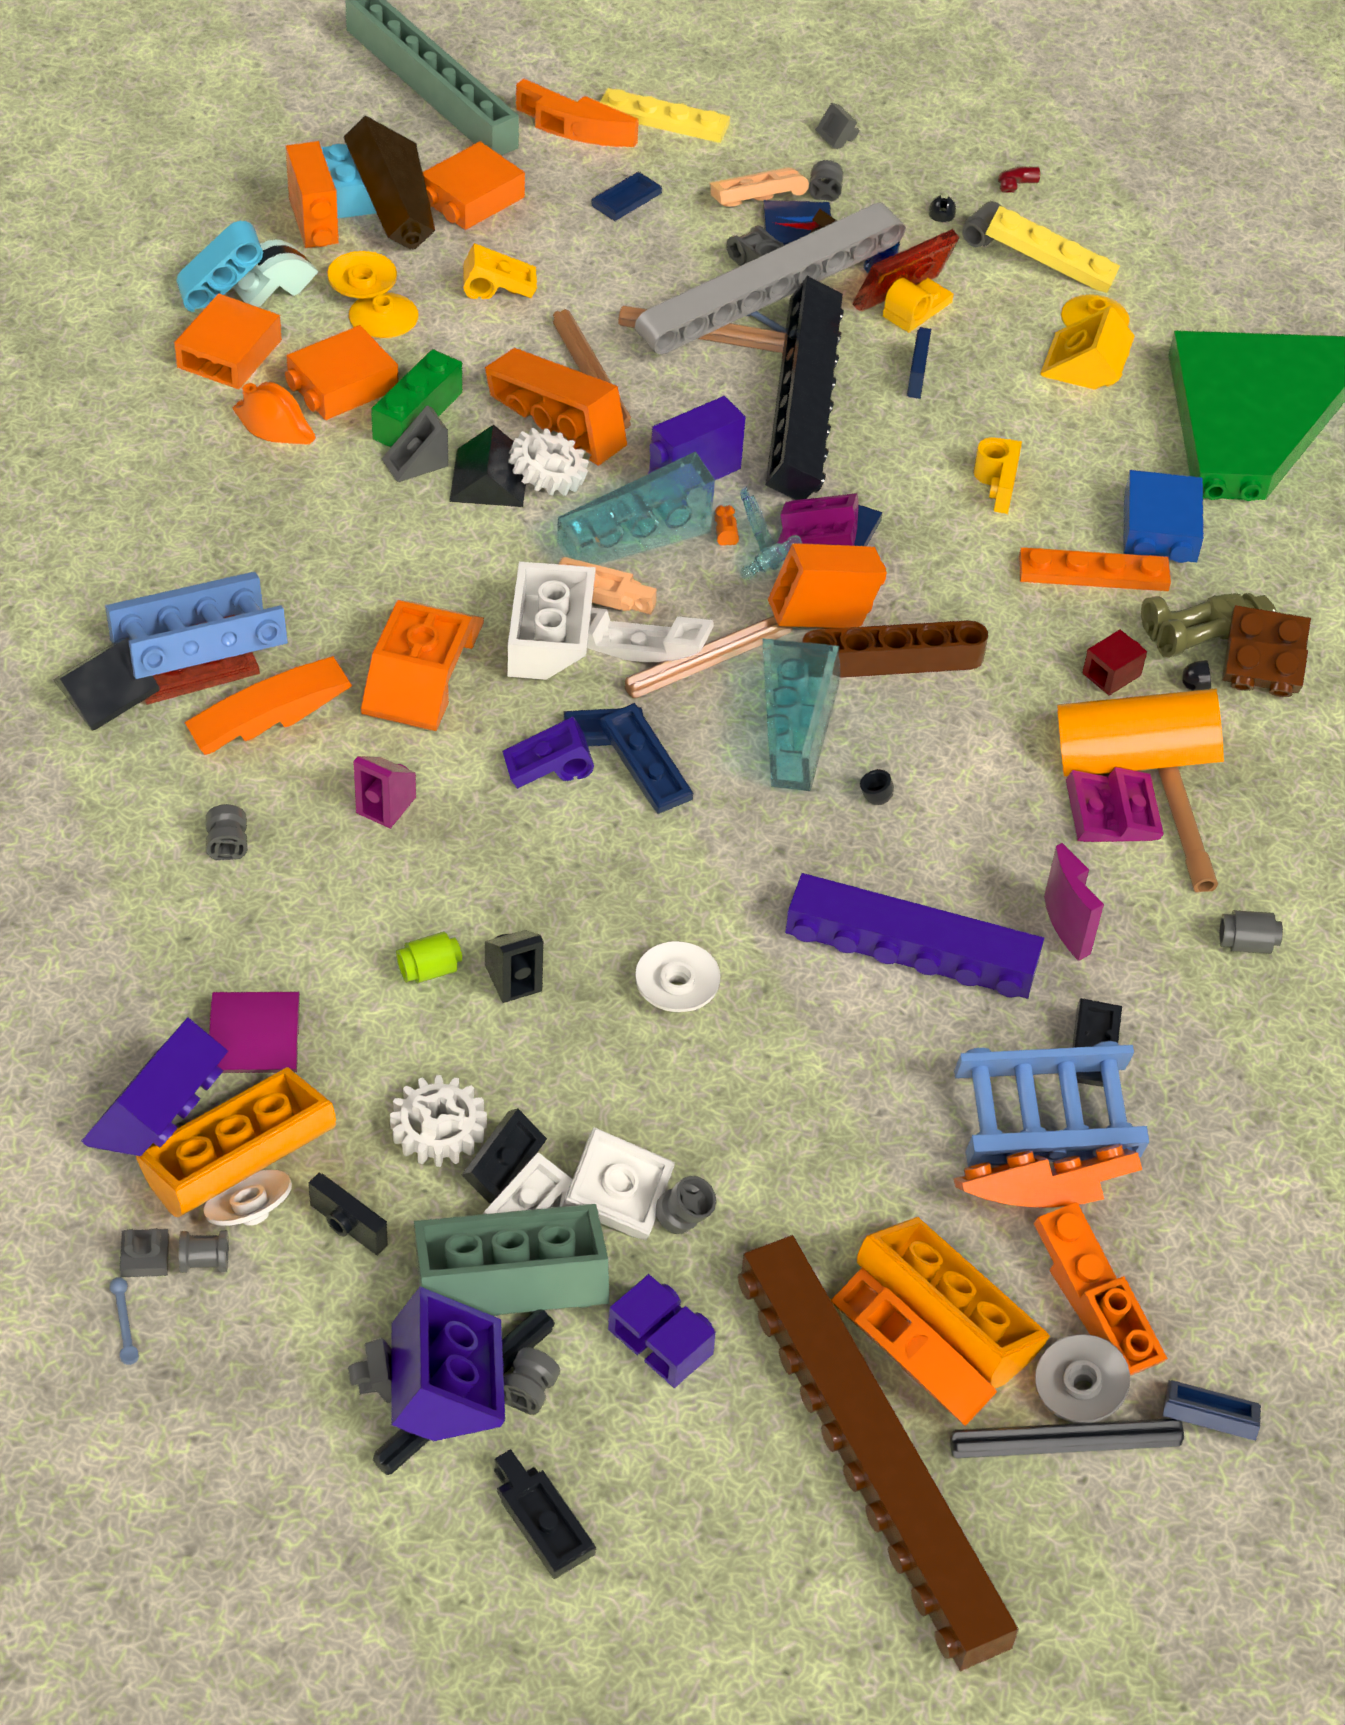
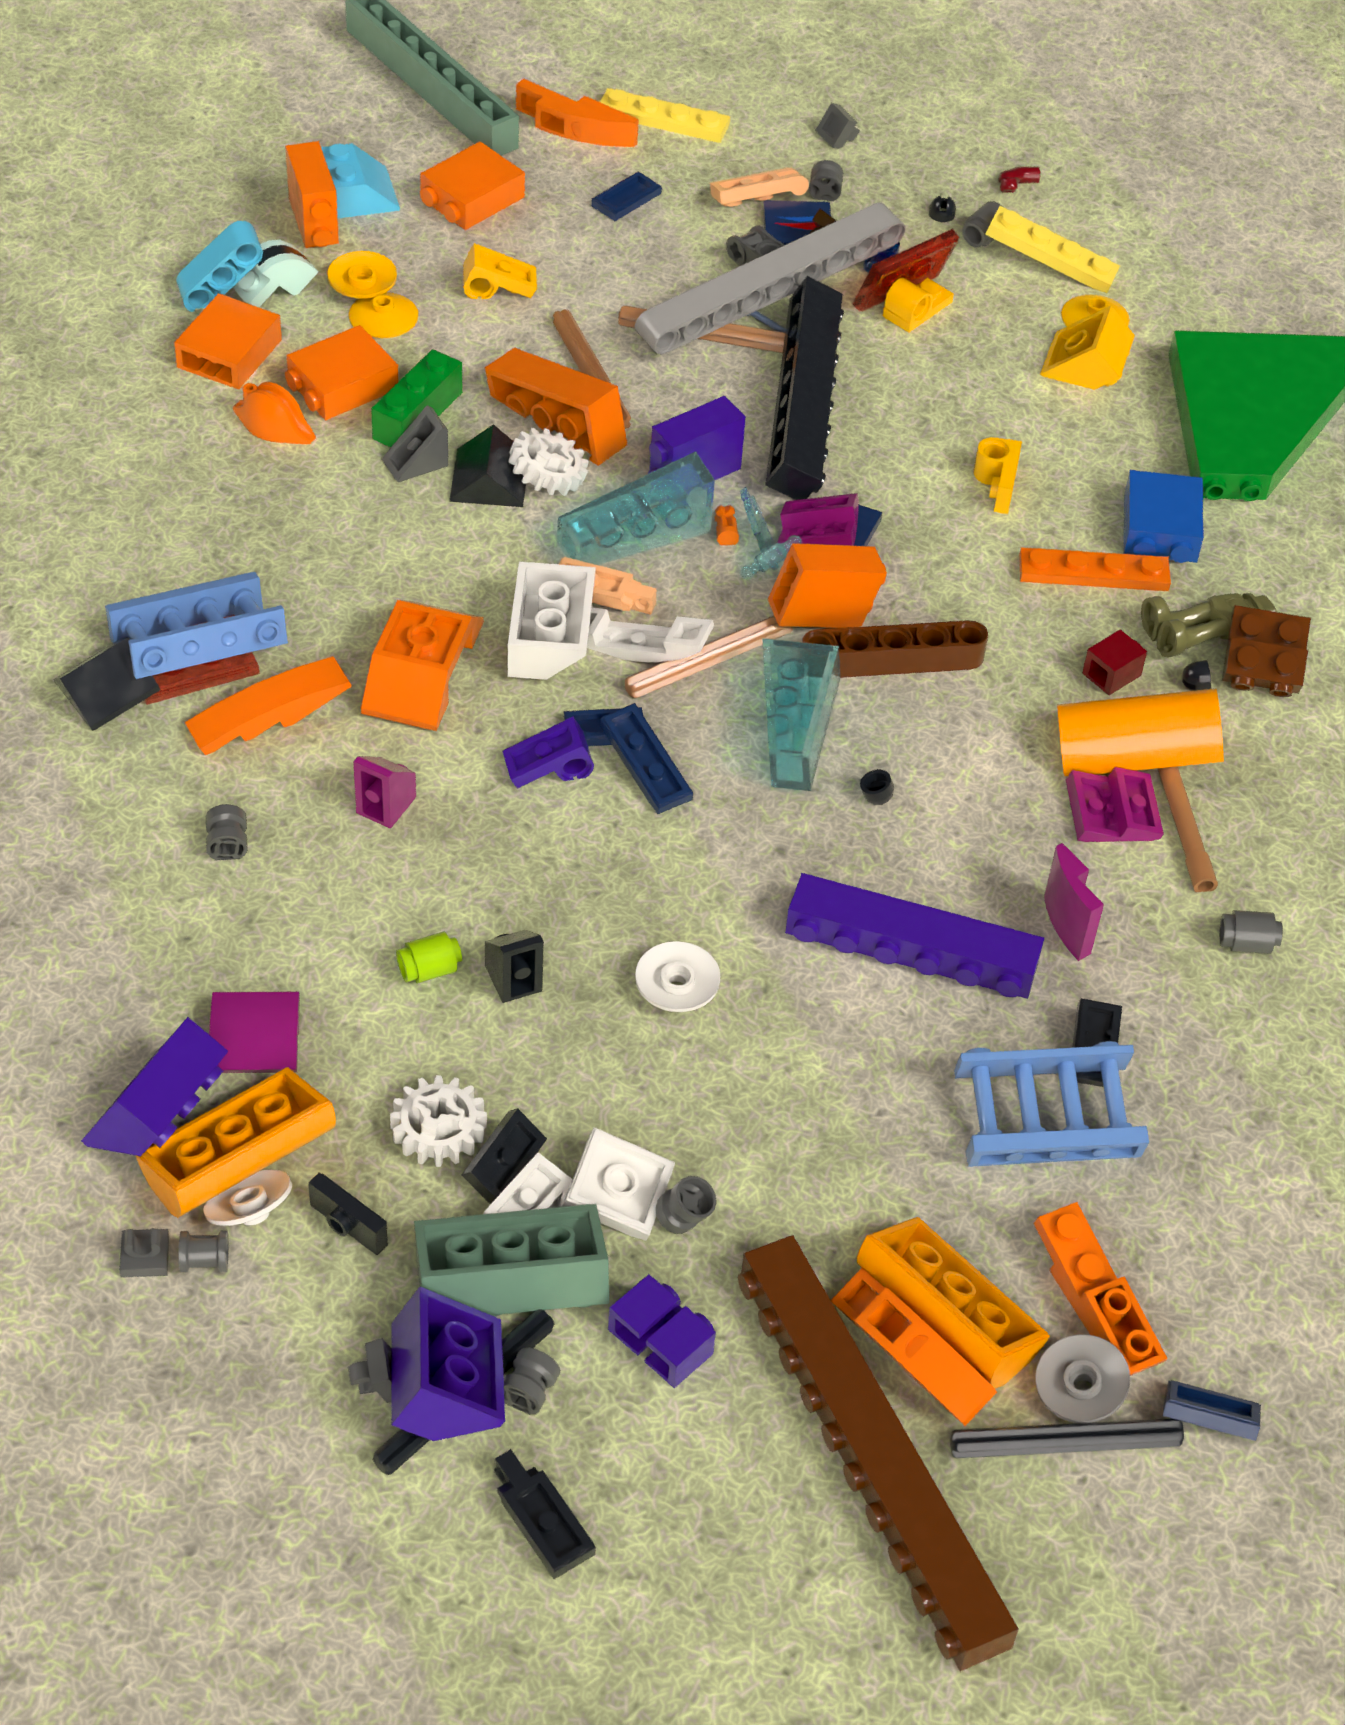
sand blue hinge [109,1277,139,1365] -> none
dark brown slope [344,115,435,250] -> none
dark blue tile [907,327,932,399] -> none
orange slope [953,1144,1142,1207] -> none

